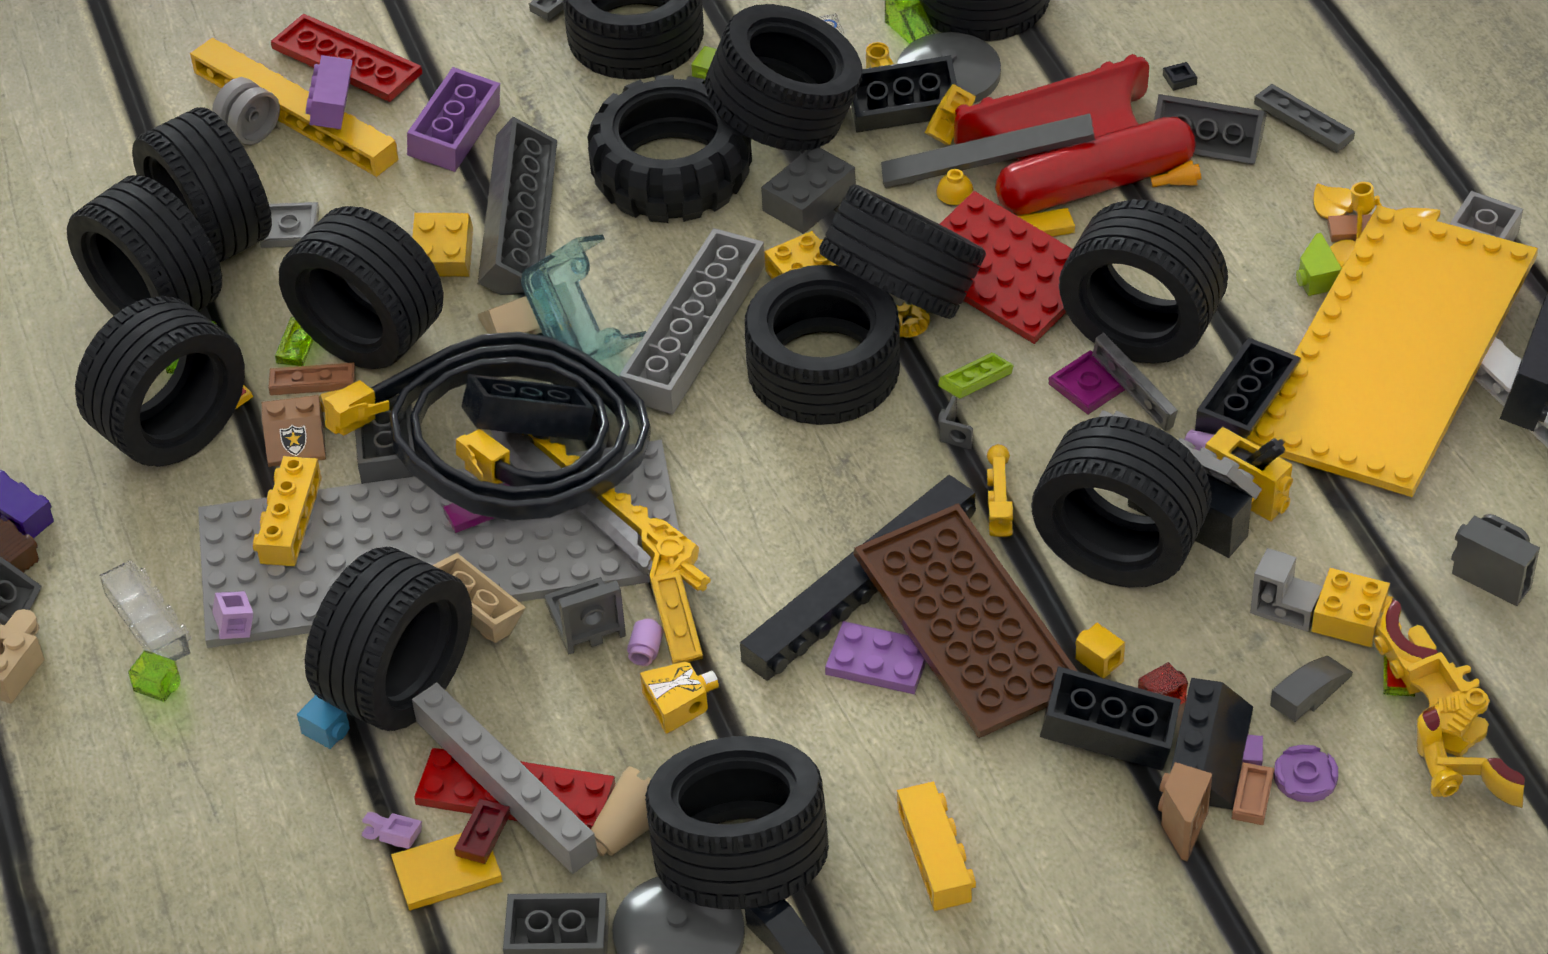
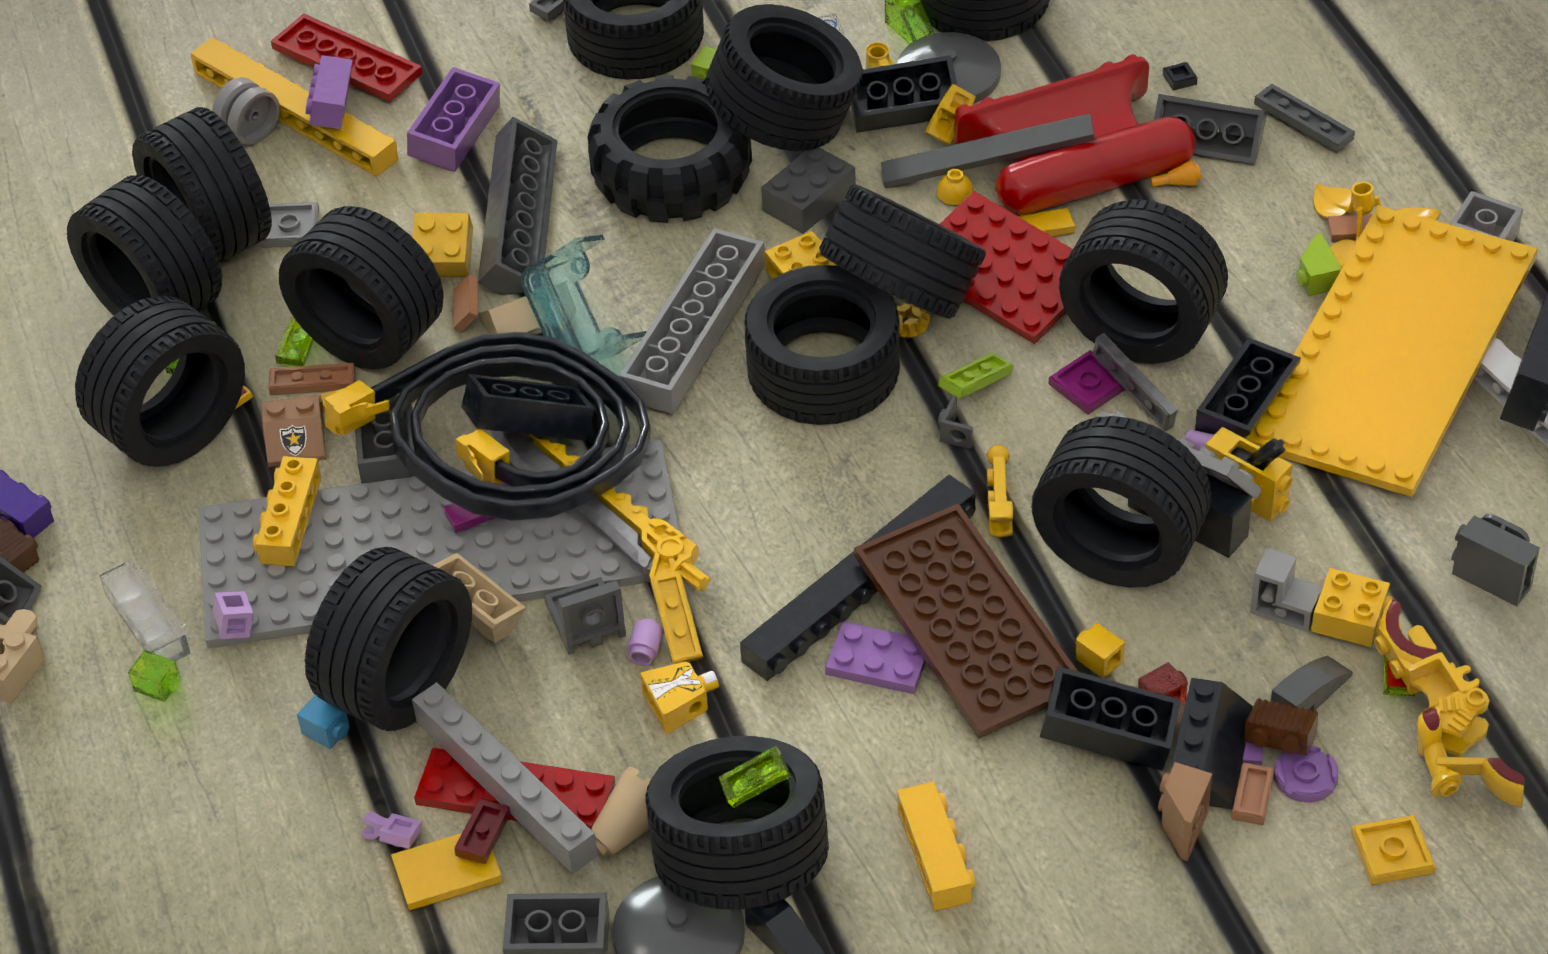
none -> nougat tile [453,273,478,332]
none -> clear neon green plate [719,746,791,808]
none -> reddish brown brick [1245,698,1318,756]
none -> yellow tile [1351,815,1436,885]

